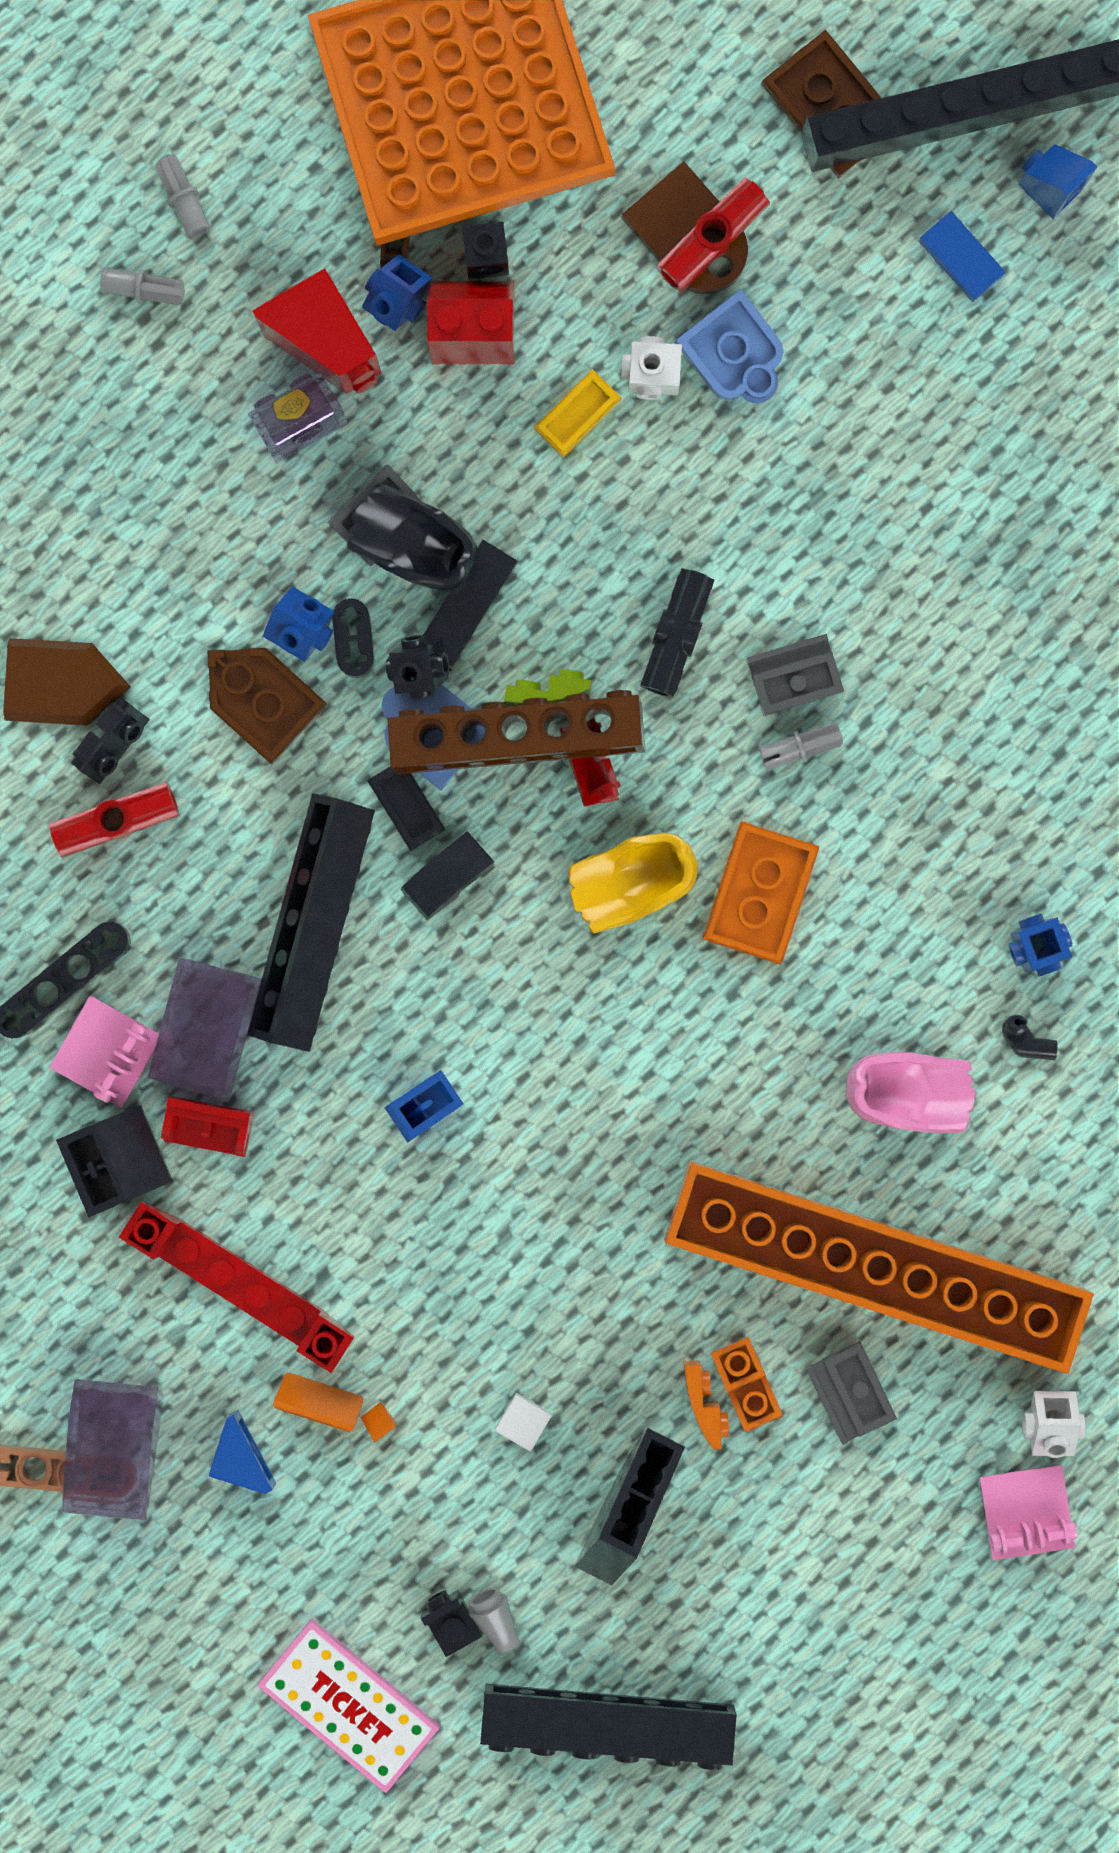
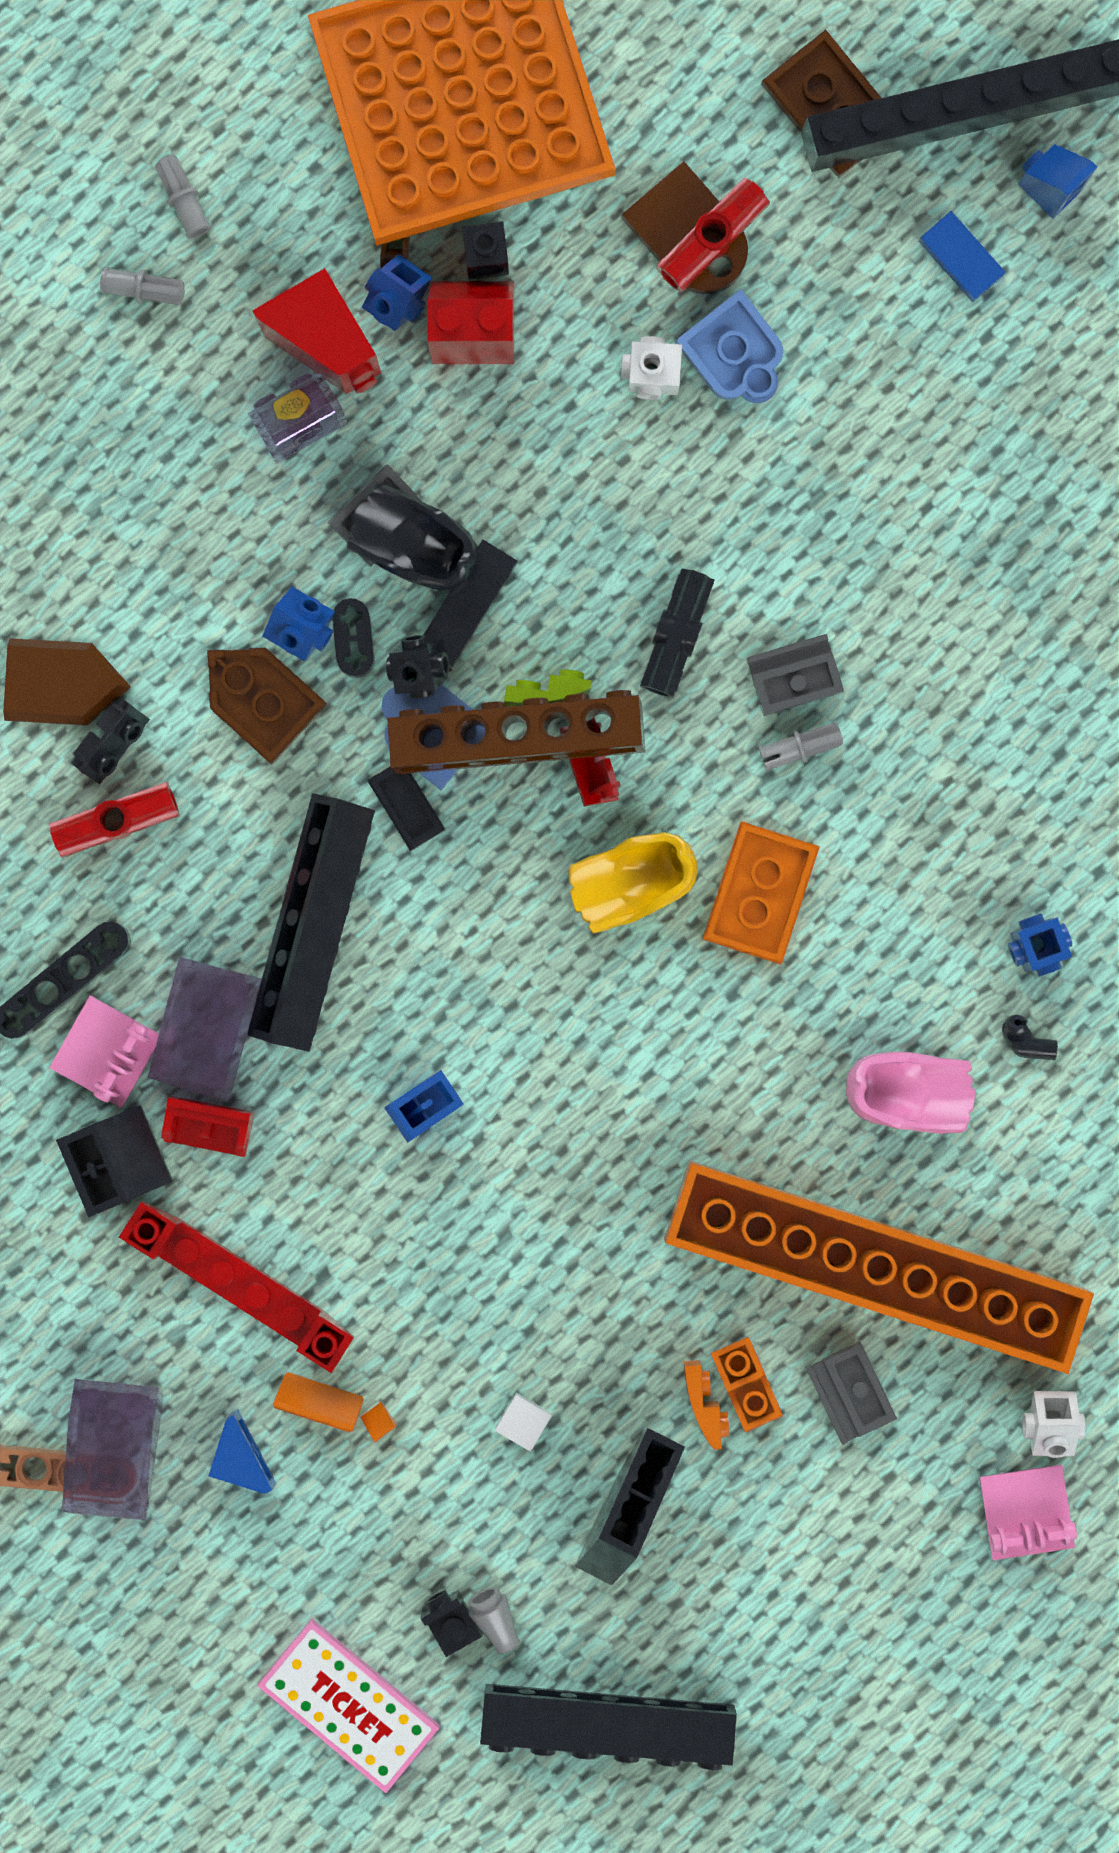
black slope [401,831,495,921] -> none
yellow tile [534,369,622,458] -> none

